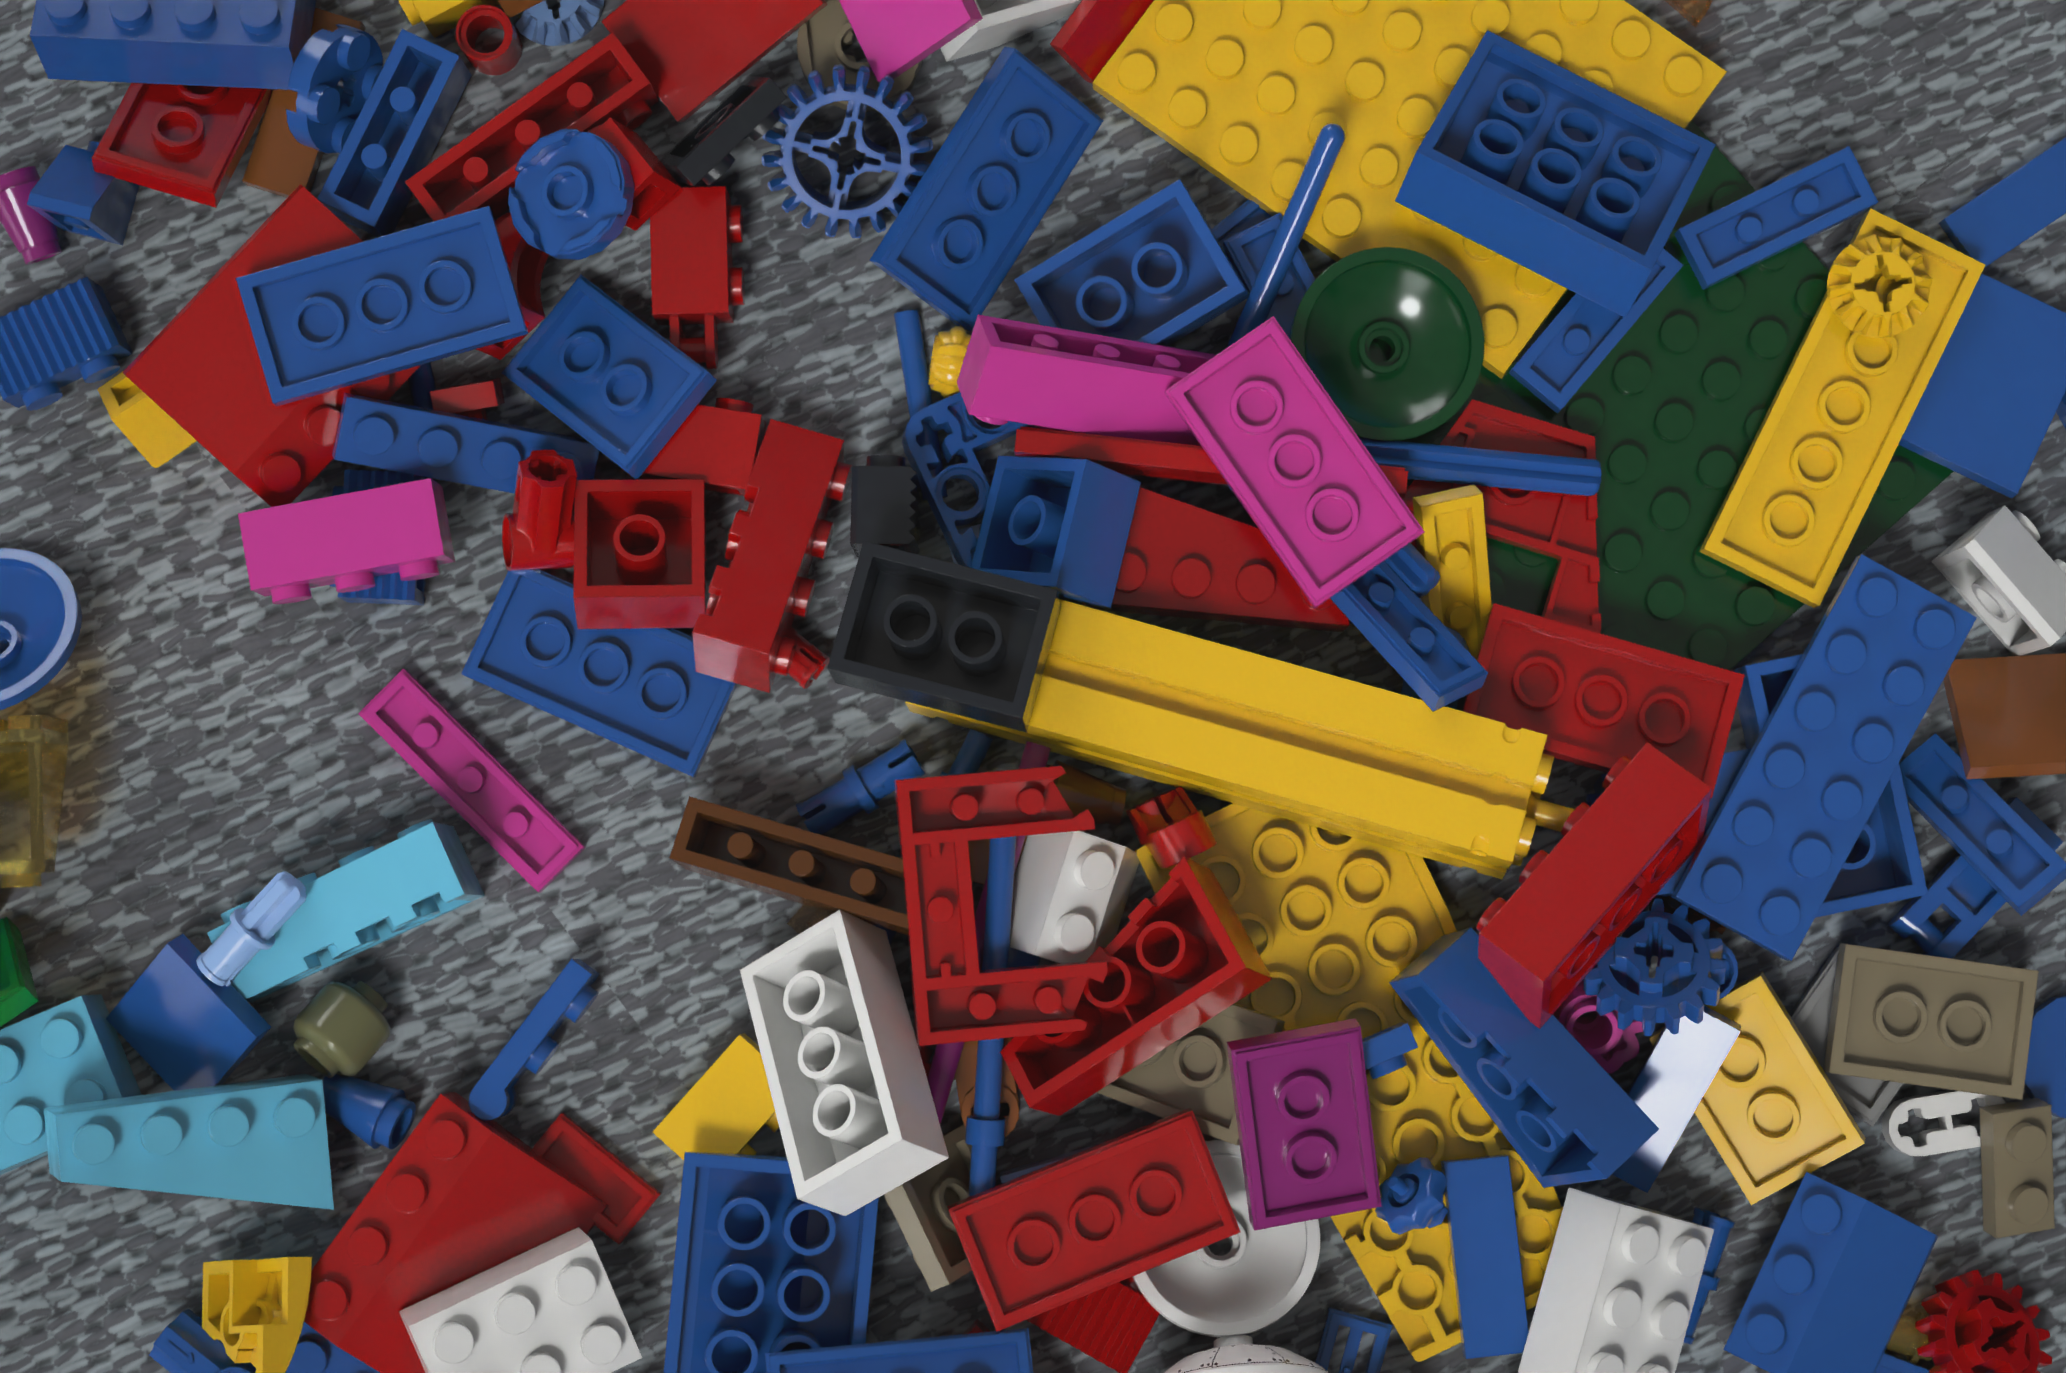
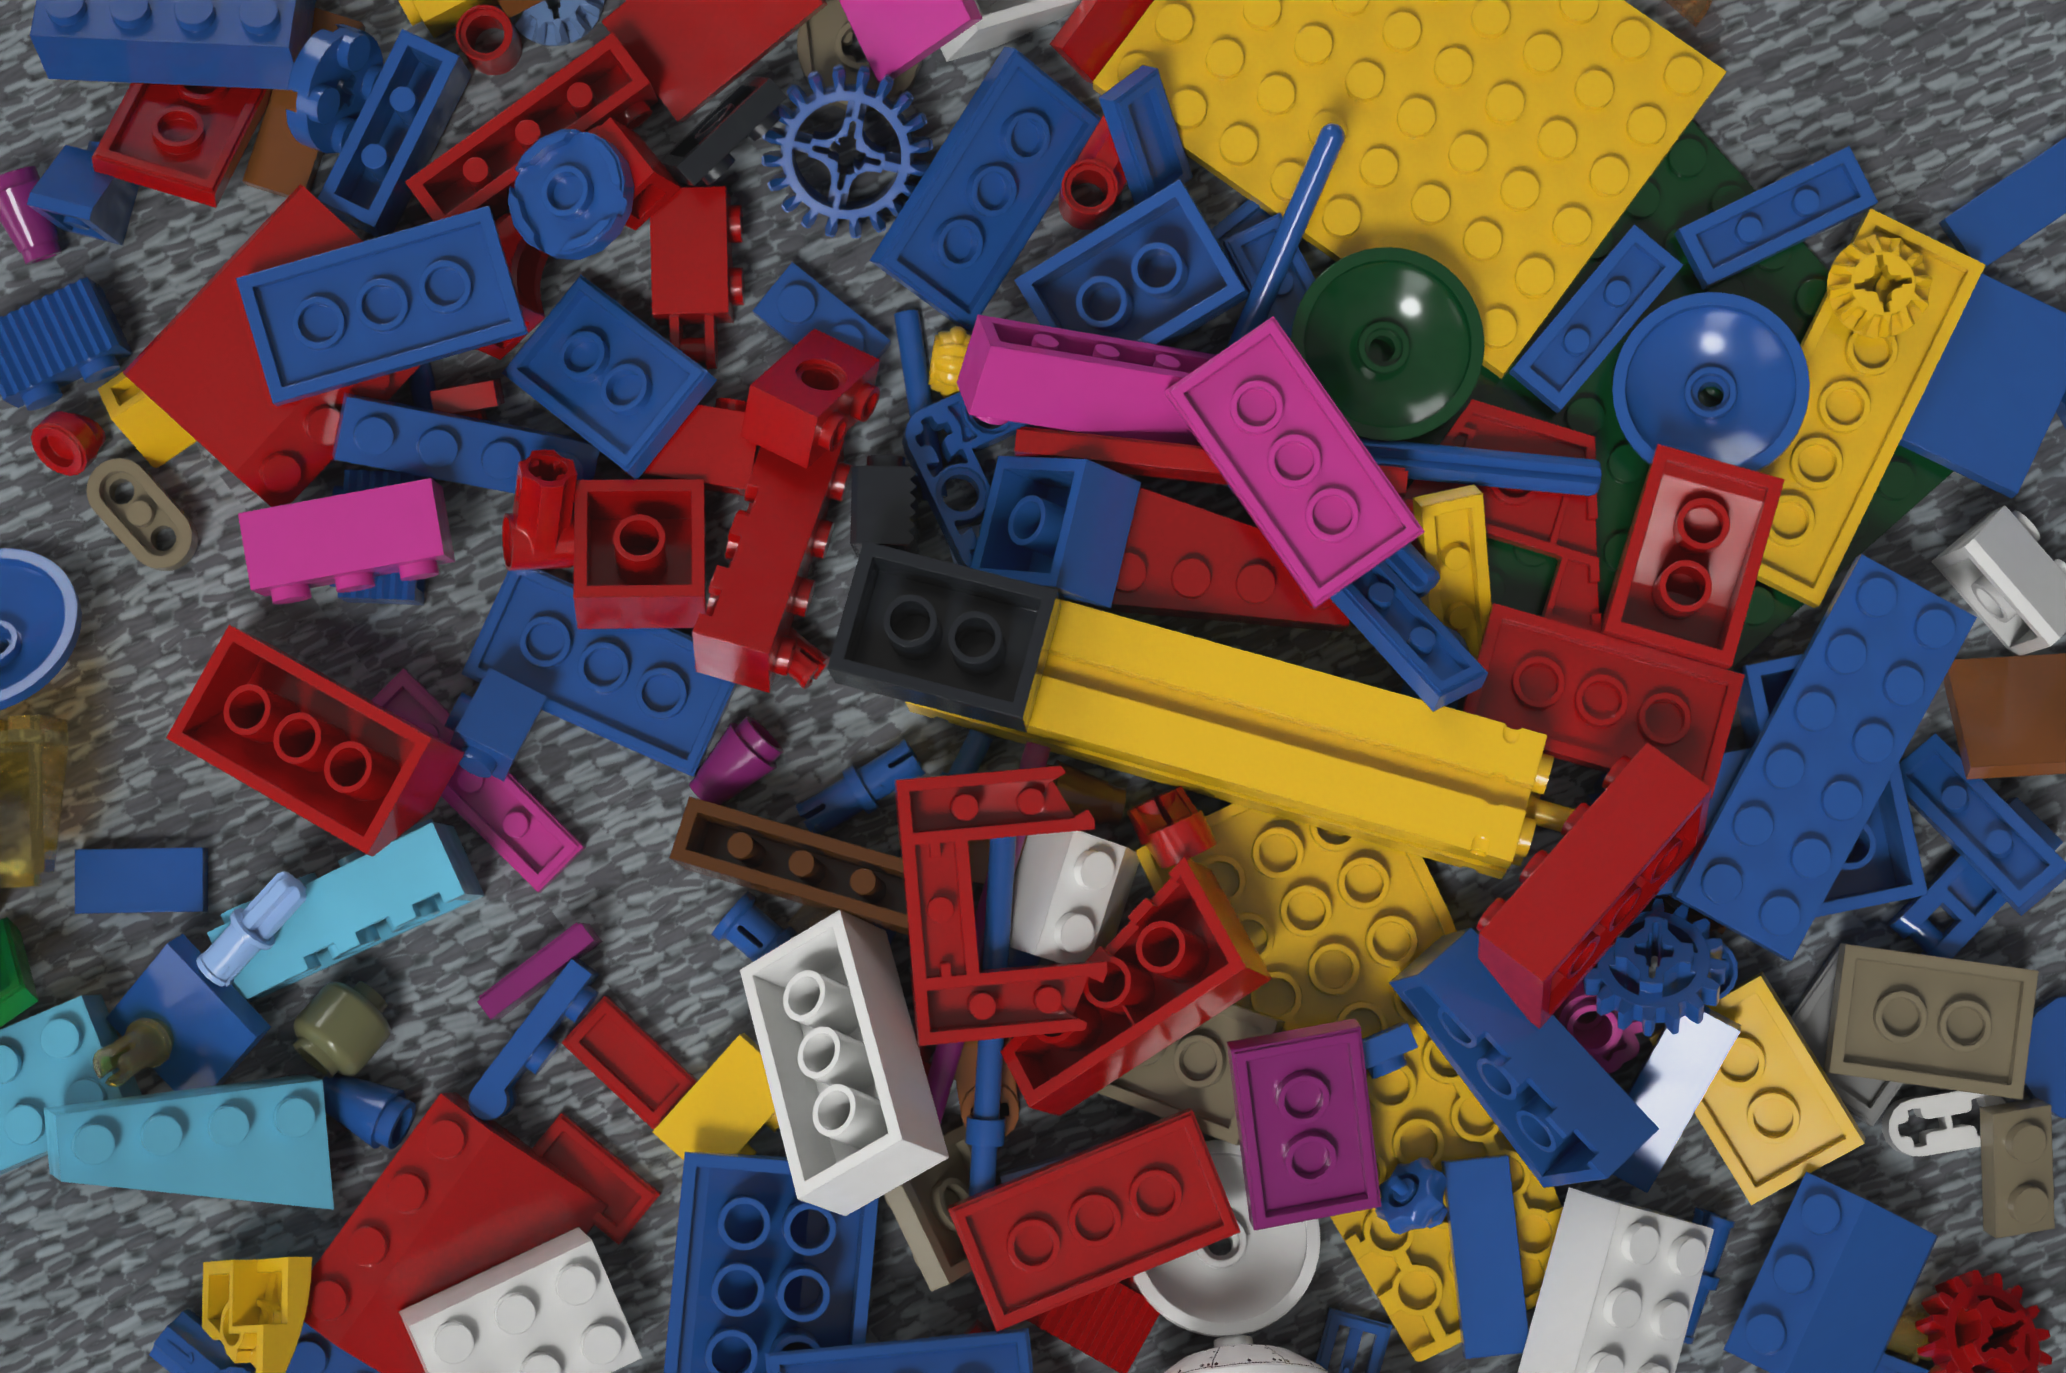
blue slope [1395,30,1716,318] -> none
none -> red tile [31,411,106,476]
none -> blue tile [75,847,208,914]
none -> dark tan plate [86,458,198,571]
none -> clear yellow pin [93,1017,174,1087]
none -> red slope [166,625,464,857]
none -> blue brick [444,667,547,782]
none -> magenta tile [477,922,603,1020]
none -> red tile [561,995,698,1130]
none -> magenta cone [689,716,783,805]
none -> blue bush [711,891,798,962]
none -> red brick [740,328,880,469]
none -> blue plate [752,262,891,359]
none -> red piece [1058,115,1127,230]
none -> blue tile [1099,65,1193,206]
none -> red slope [1600,444,1785,670]
none -> blue dish [1612,292,1810,472]

